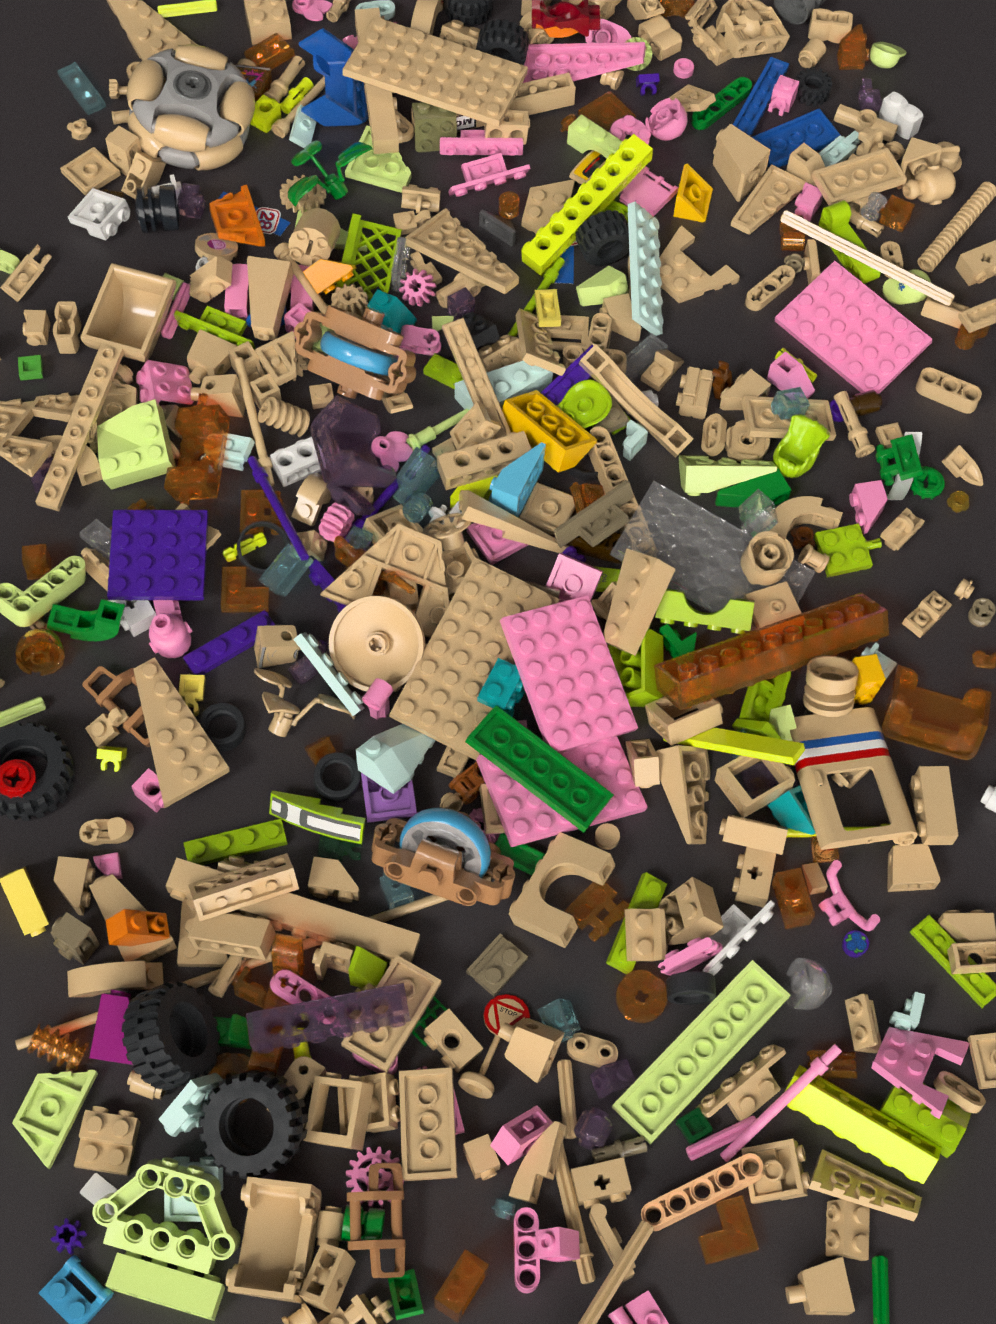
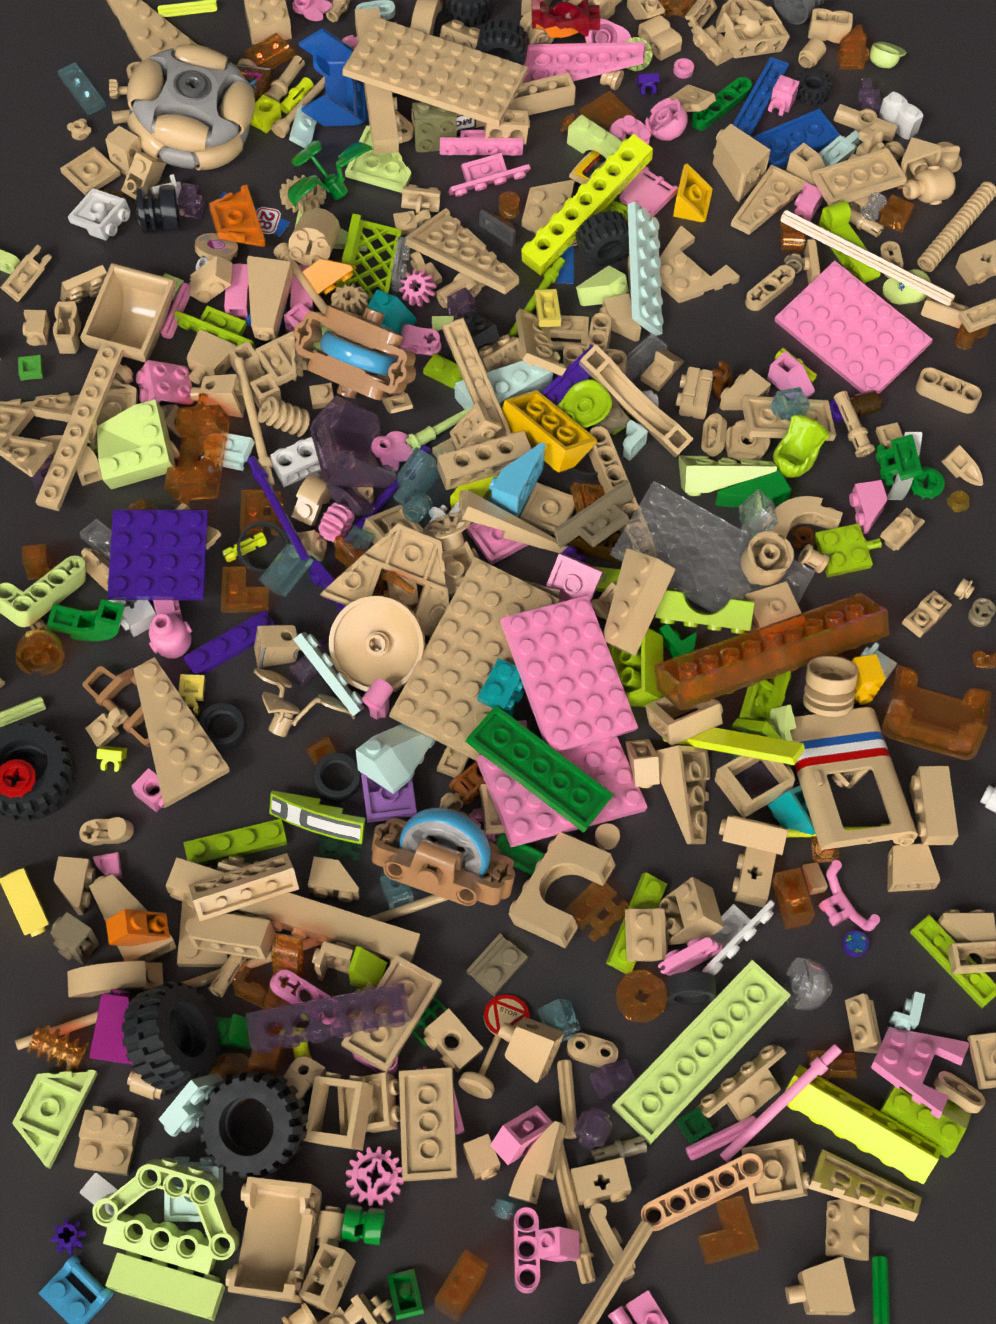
medium nougat bar [347,1163,406,1278] -> none
none -> tan plate [60,265,107,305]

